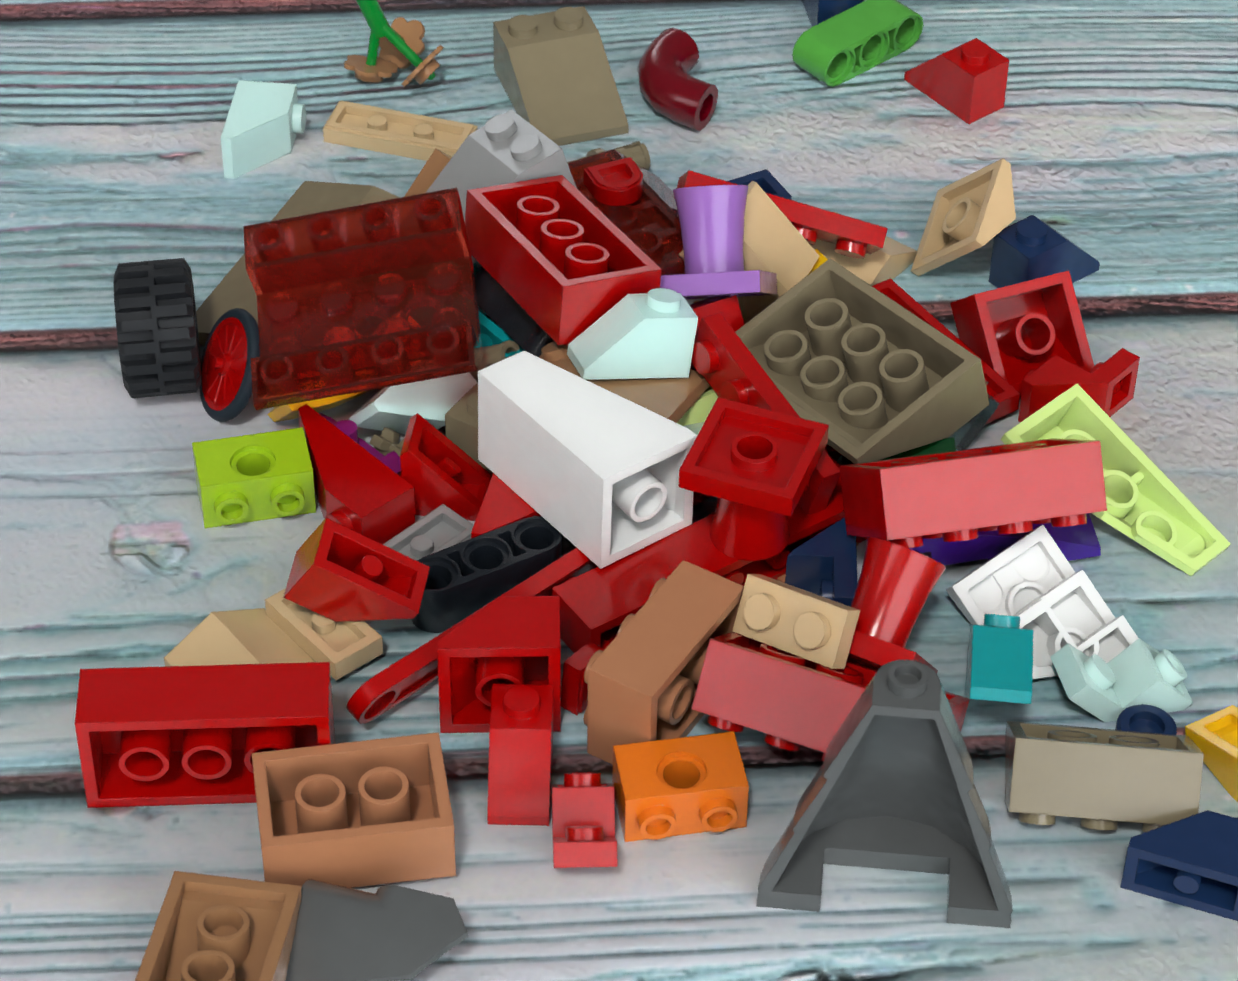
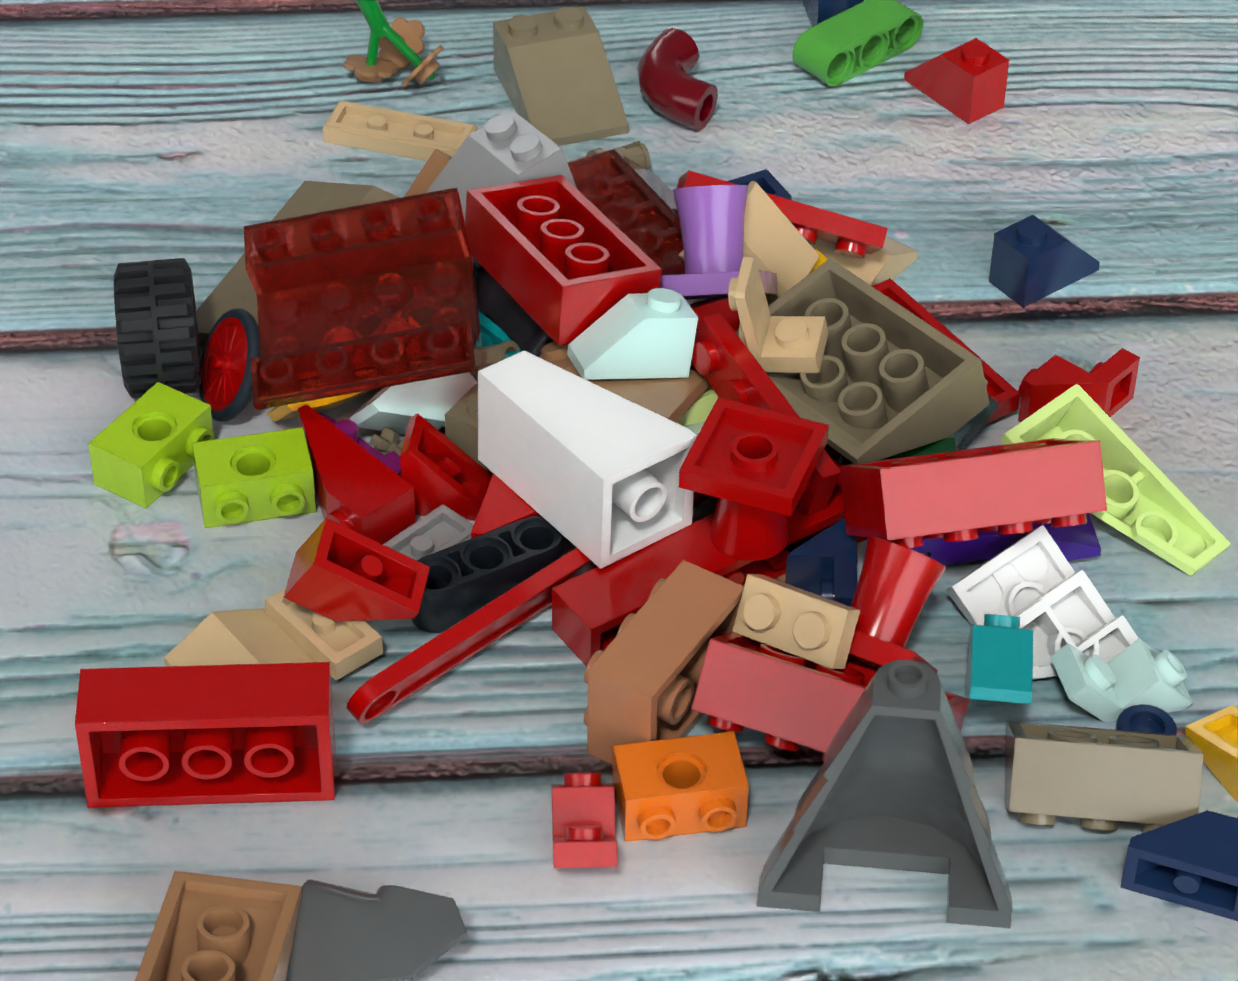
light aqua slope [221,80,306,179] -> none
nougat brick [252,732,456,888] -> none
red slope [437,596,561,733] -> none
red slope [487,684,553,826] -> none
red tile [560,643,605,715] -> none
red tile [583,157,643,206] -> none
tan slope [911,158,1016,276] -> none
red slope [950,271,1094,391] -> none
none -> lime brick [88,382,215,509]
none -> tan bracket [728,256,829,373]

